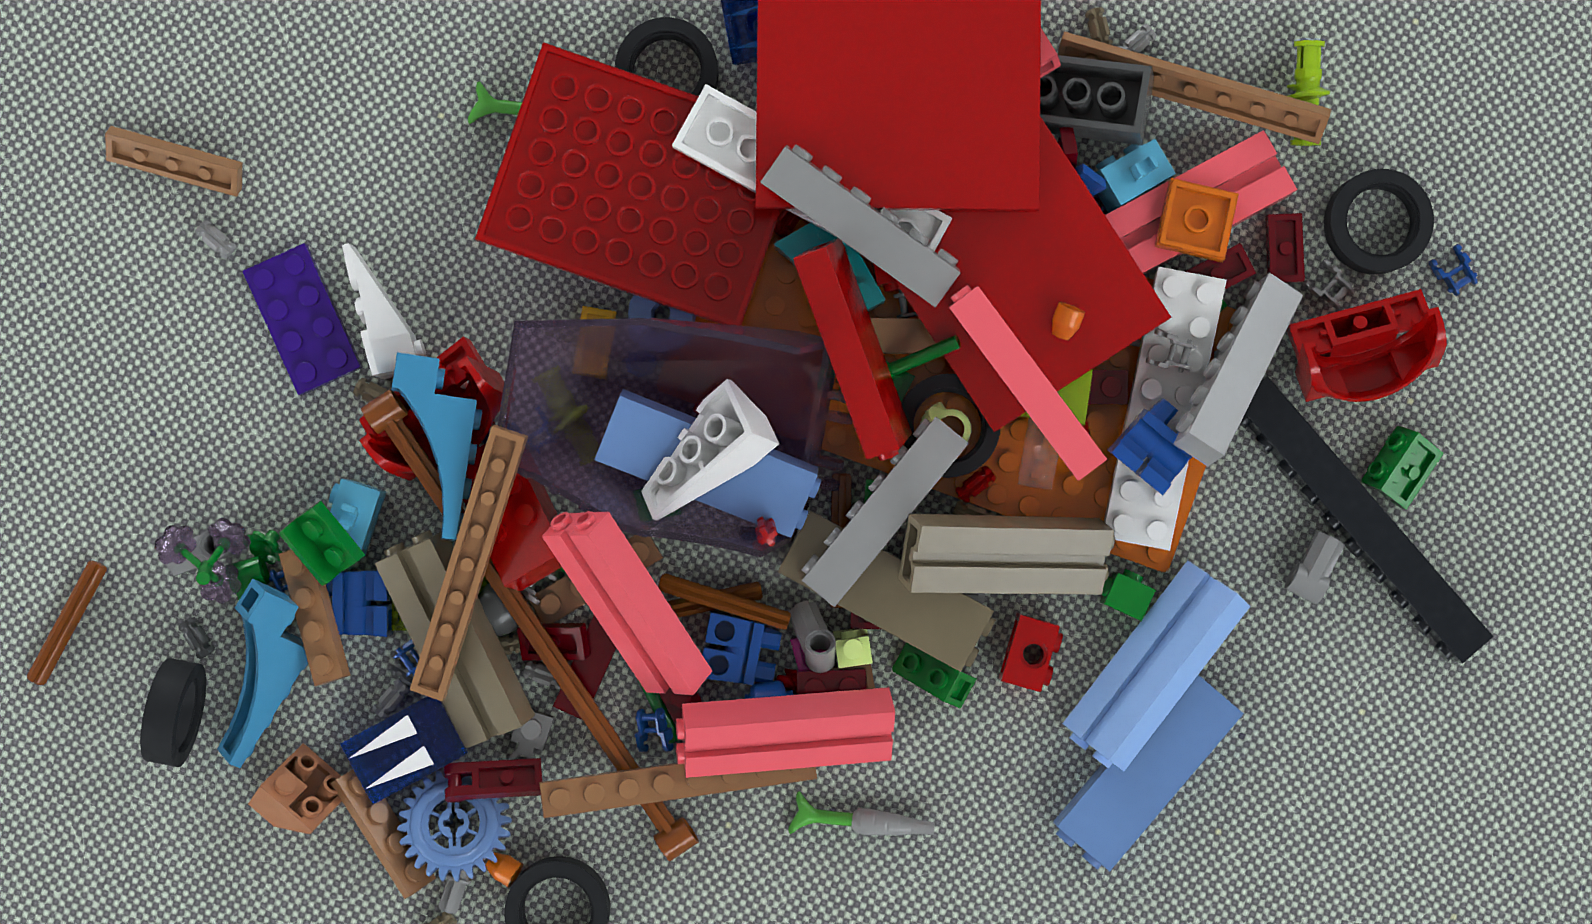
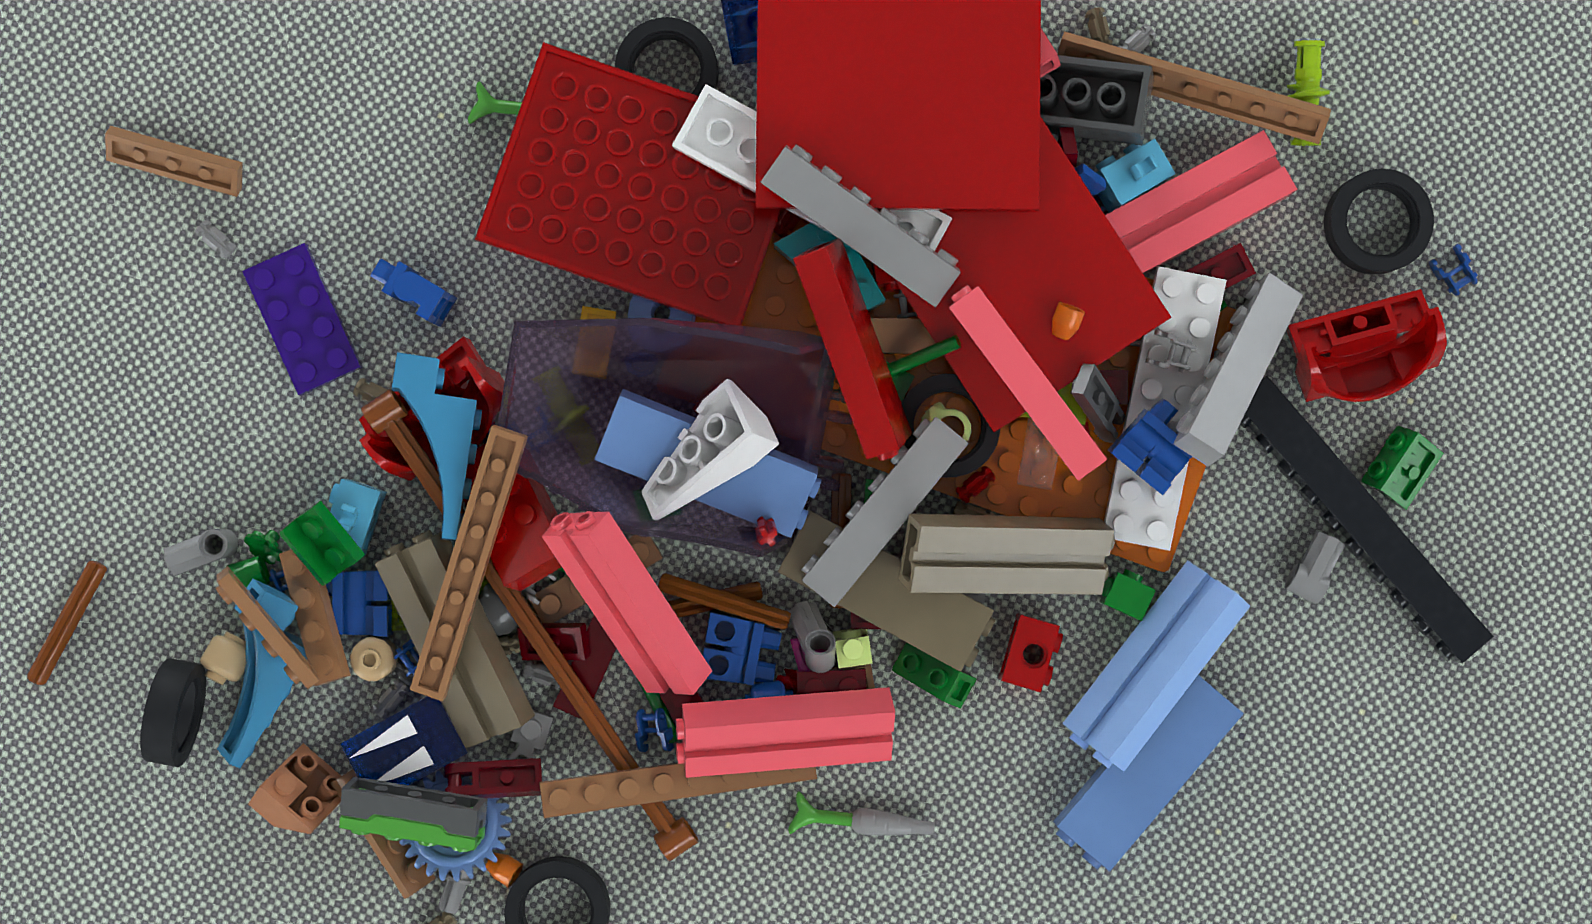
clear purple plant [154,518,251,604] -> none
dark grey piece [178,617,215,659] -> none
white wedge [342,243,427,379] -> none
orange tile [1155,178,1239,262] -> none
dark red plate [1265,213,1305,283] -> none
light grey piece [1302,259,1355,309] -> none
none -> tan head [200,632,246,685]
none -> medium nougat plate [216,566,319,689]
none -> dark grey piece [339,777,488,852]
none -> tan head [350,636,398,681]
none -> blue hips [370,259,457,327]
none -> dark grey hinge [1071,363,1126,443]

